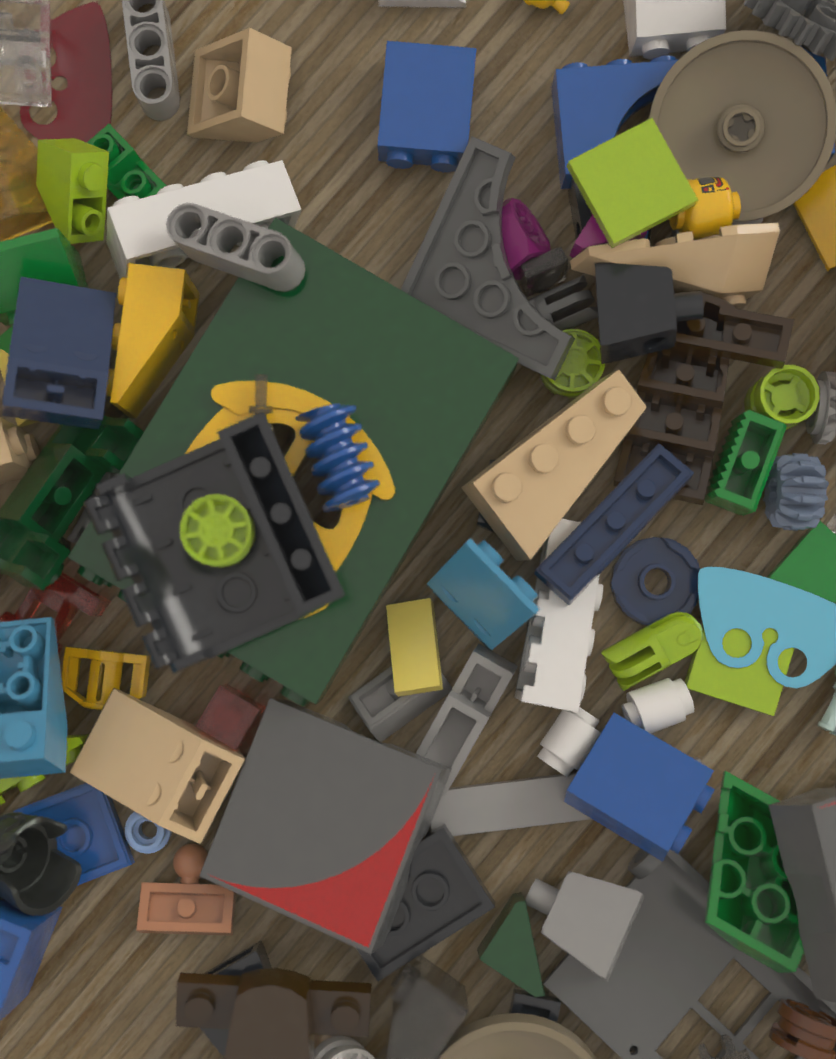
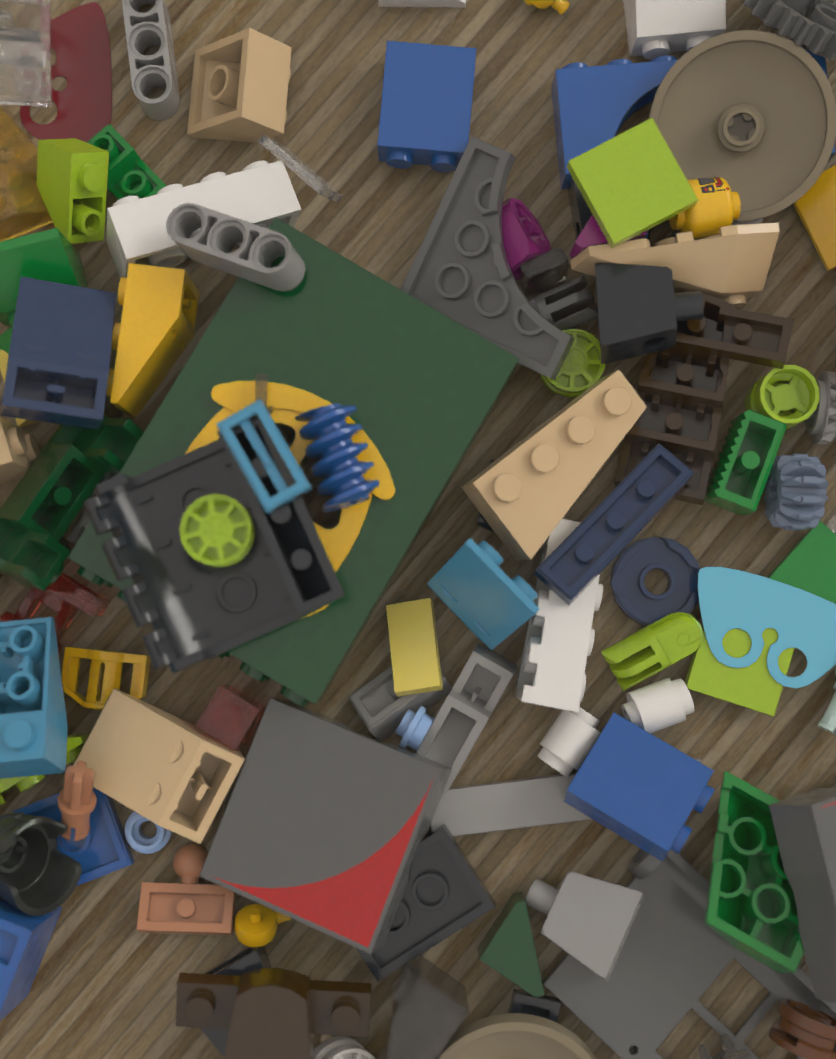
none -> nougat axle [58,761,96,841]
none -> dark azure tile [216,399,312,514]
none -> yellow piece [233,904,291,947]
none -> clear window [258,134,343,203]
none -> light blue plate [395,706,435,751]

